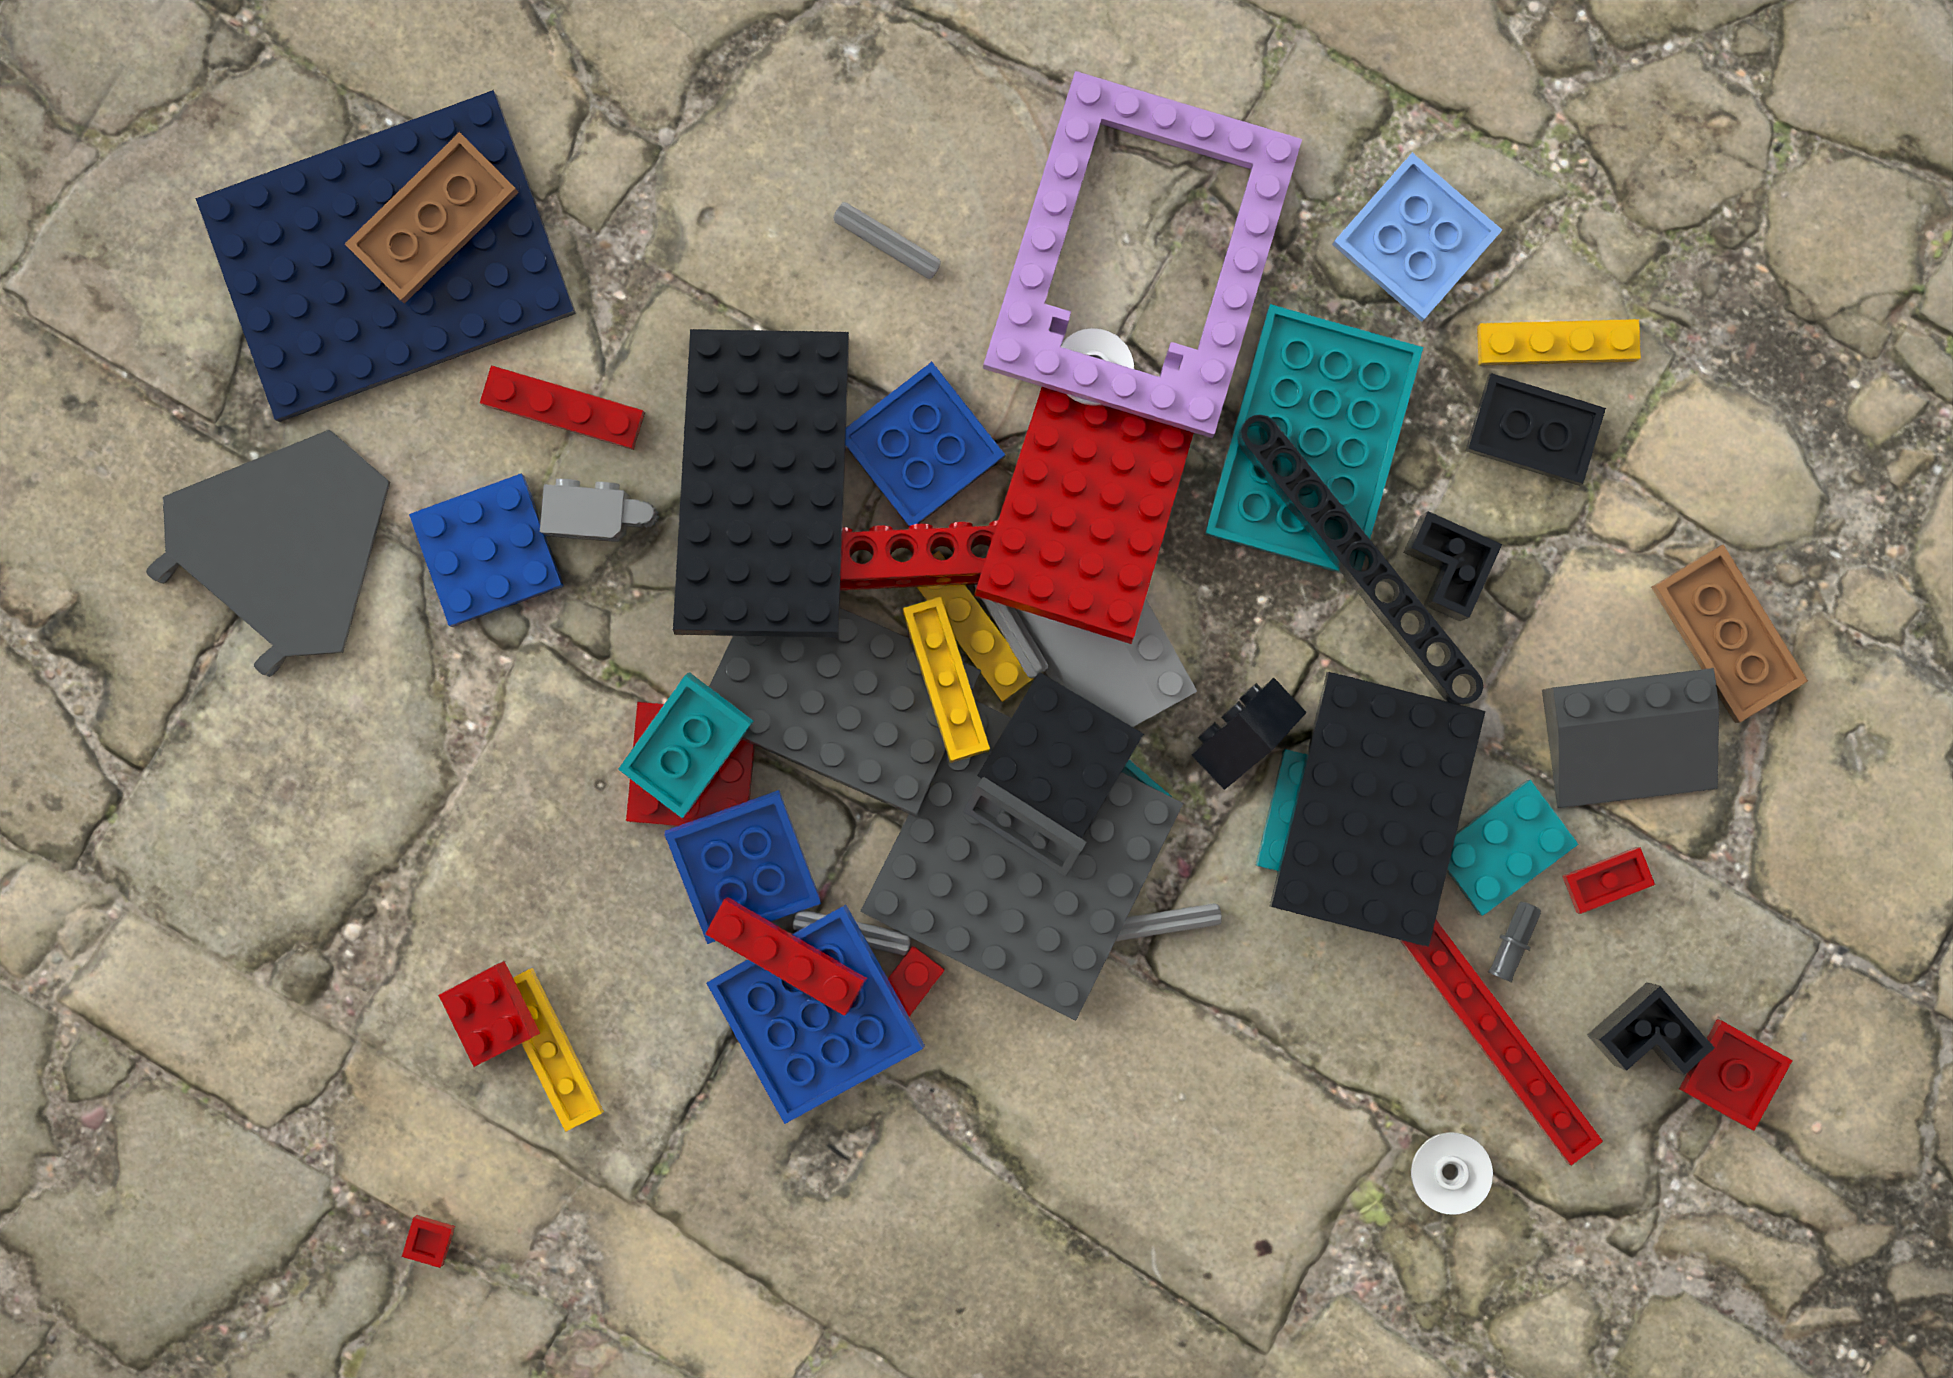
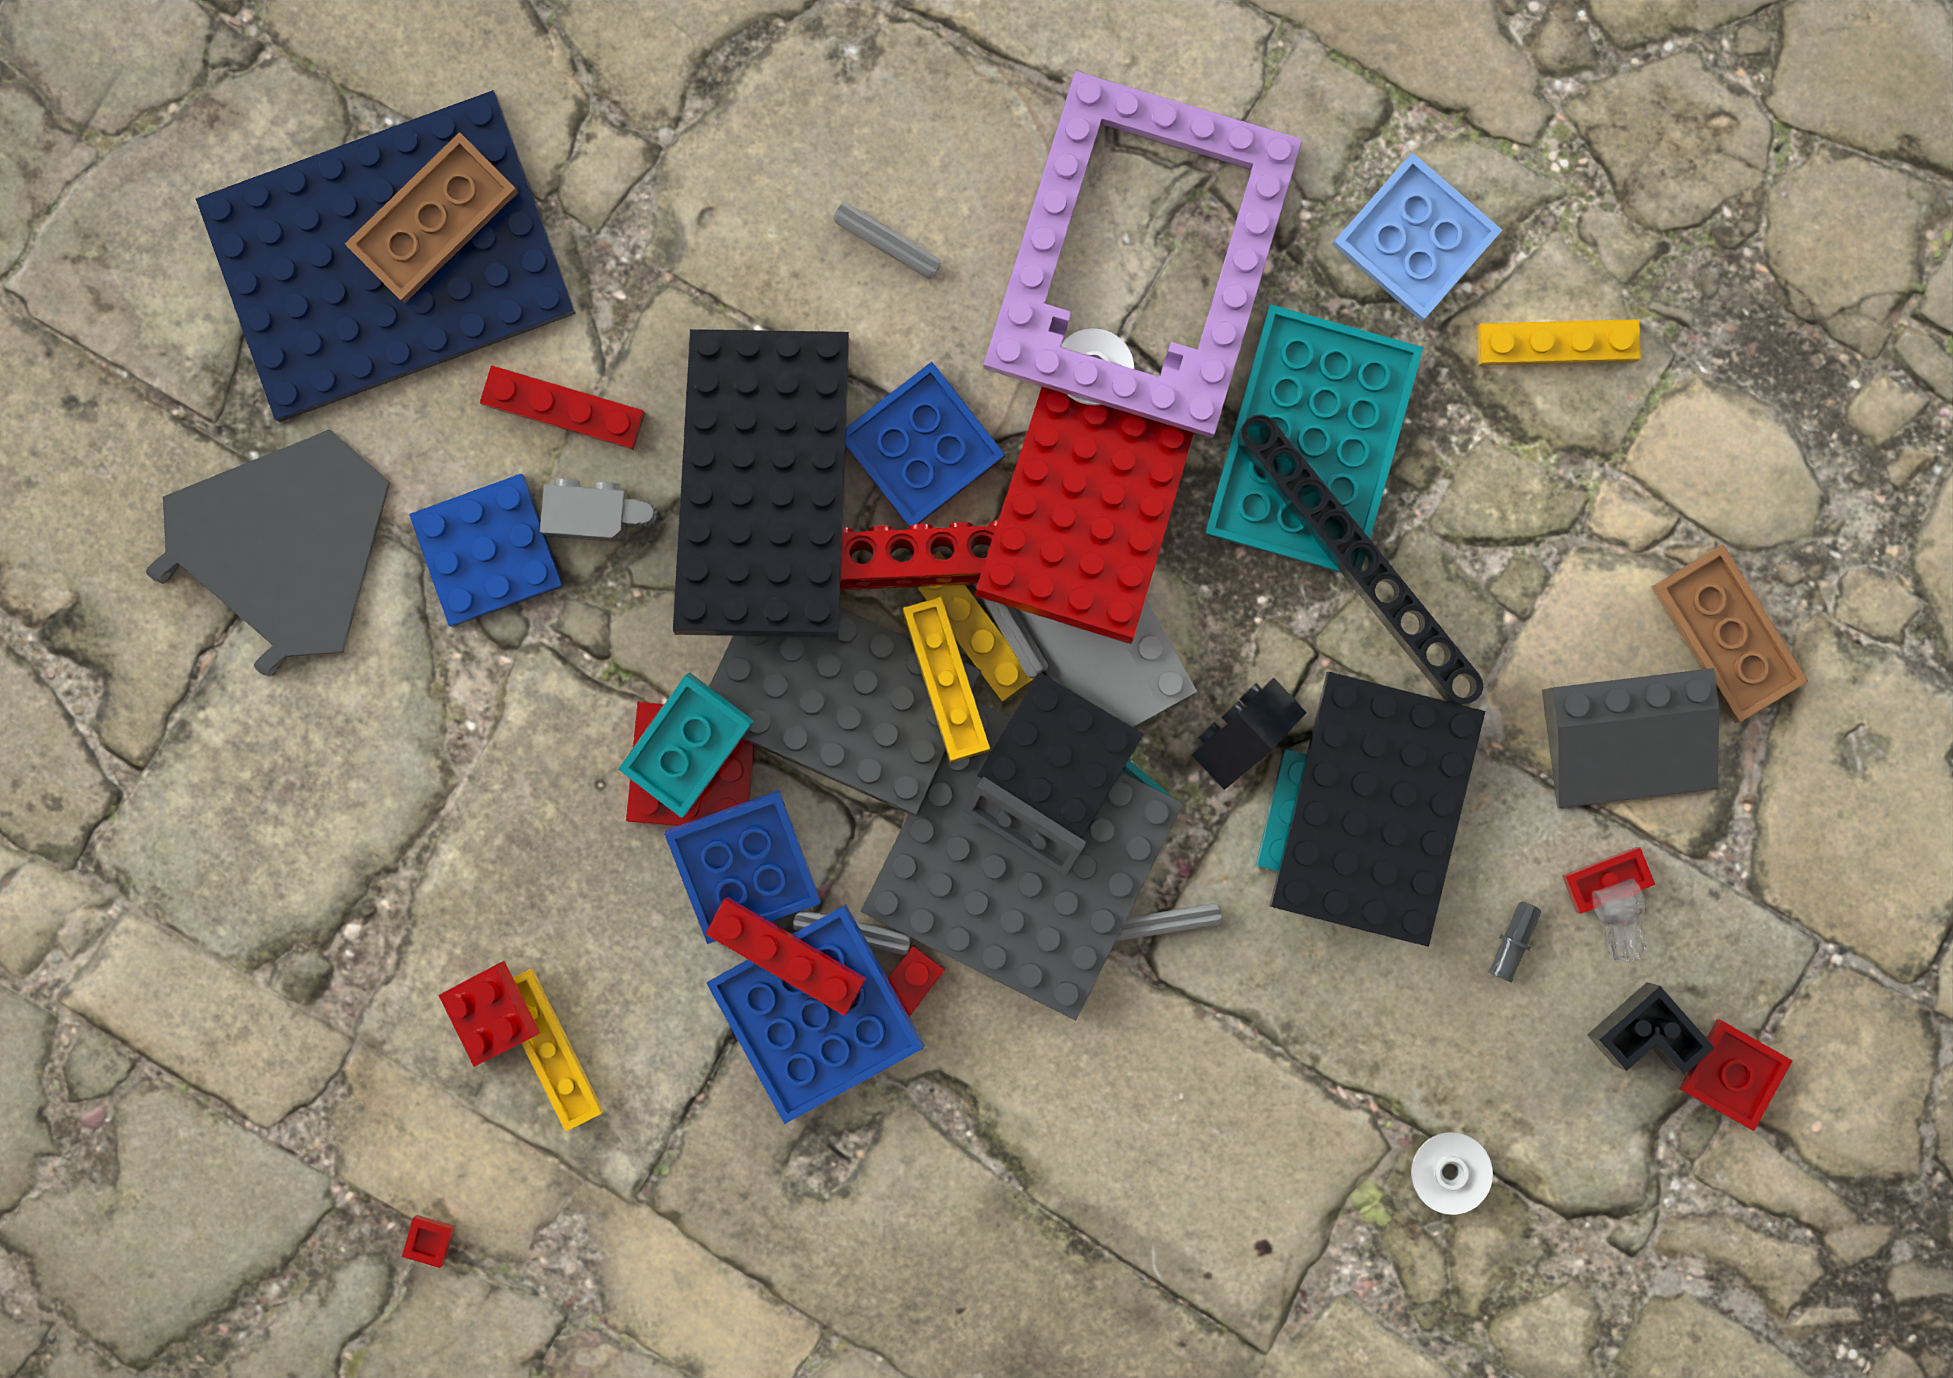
red plate [1400,919,1603,1166] -> none
black brick [1403,511,1502,621] -> none
teal plate [1447,780,1579,916] -> none
black plate [1465,373,1606,486] -> none
none -> clear piece [1592,879,1646,962]

